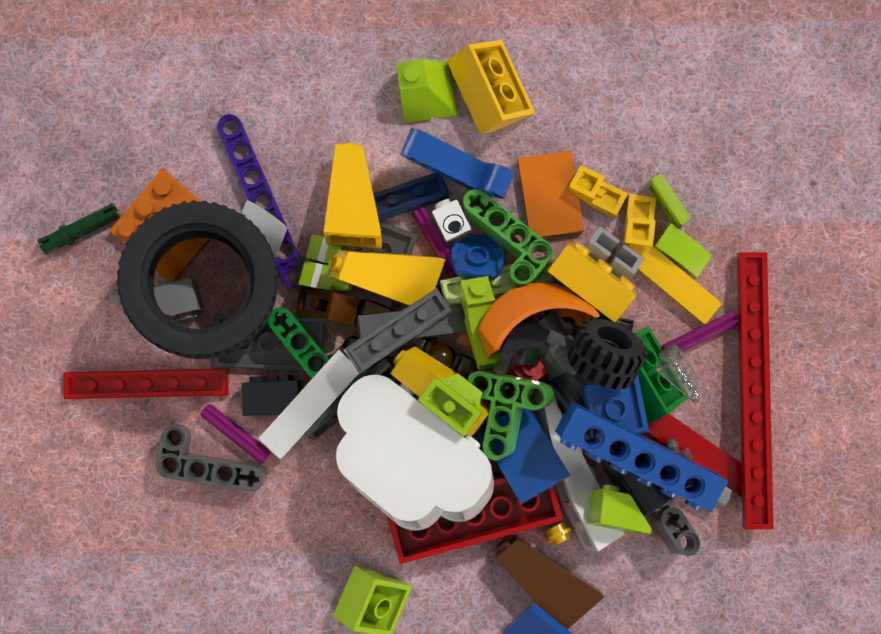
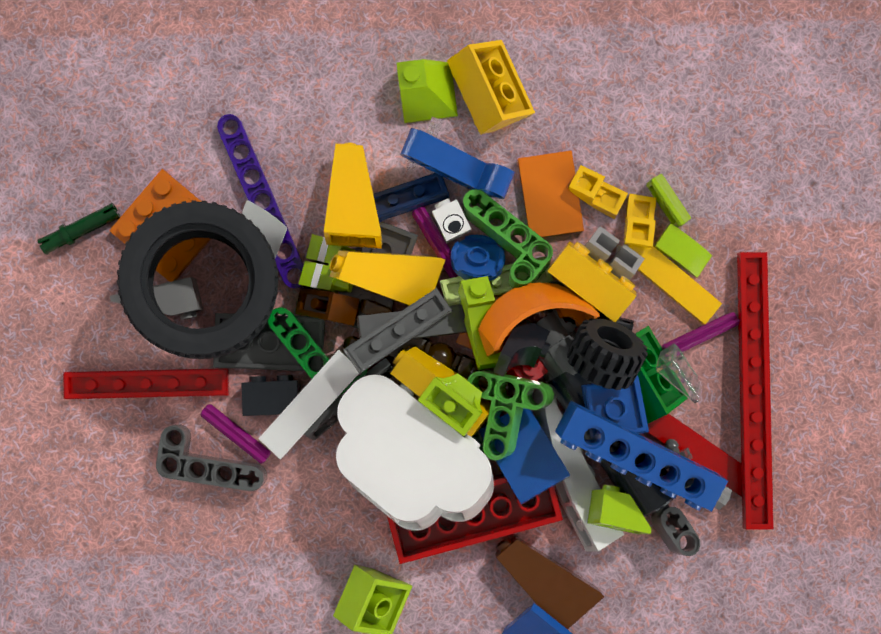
yellow plate [545,522,572,546] -> none

